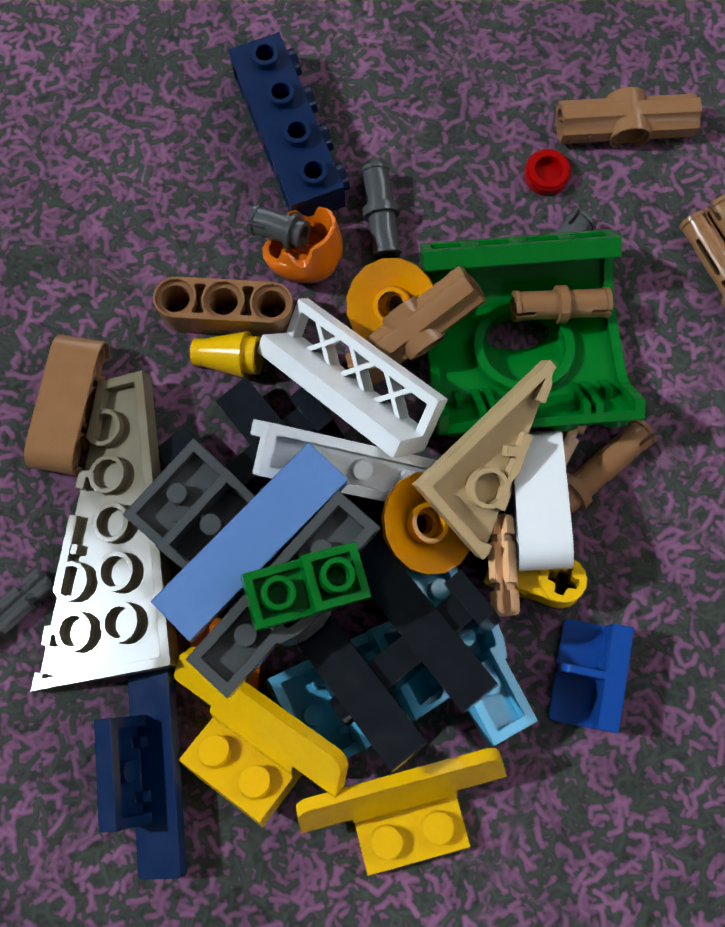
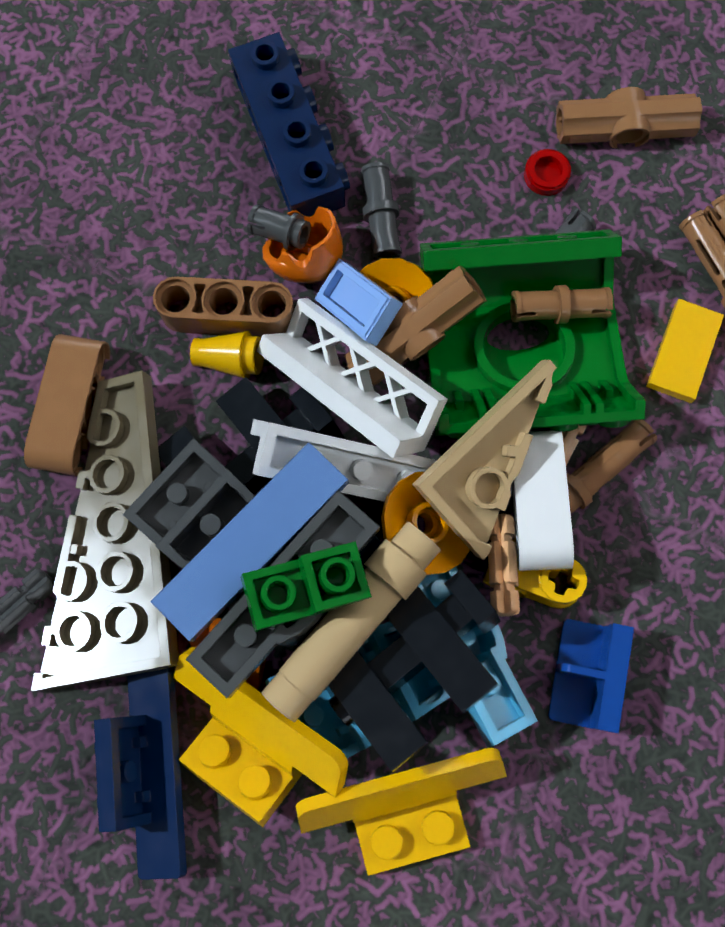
none -> tan piece [261,521,441,722]
none -> light blue tile [315,258,403,346]
none -> yellow tile [646,299,724,403]

